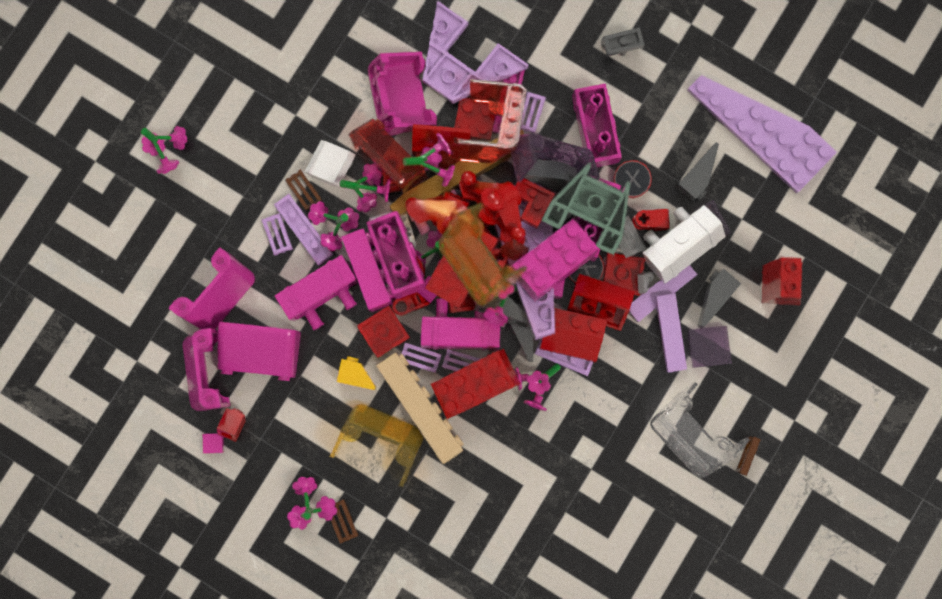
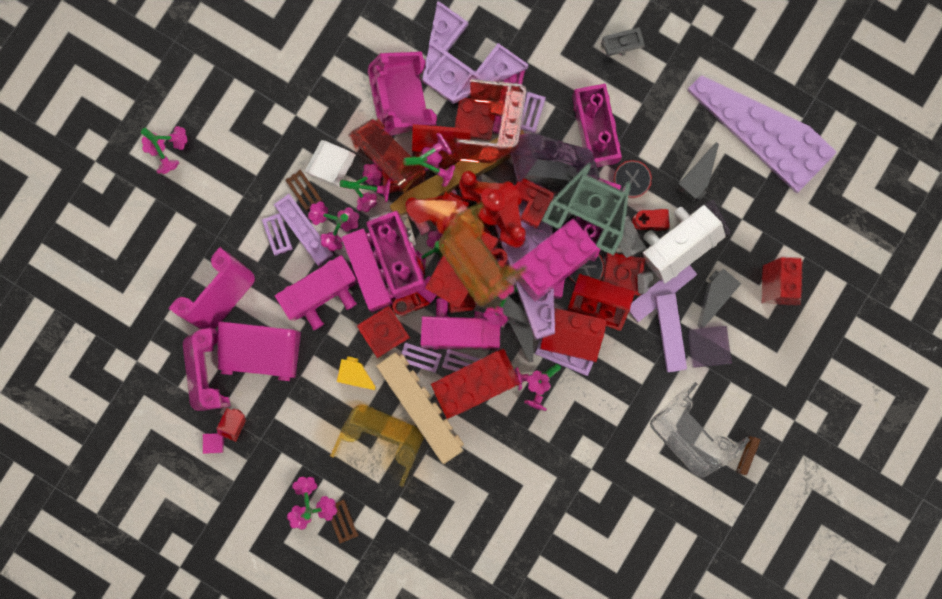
clear red plate [500,239,529,261] -> none

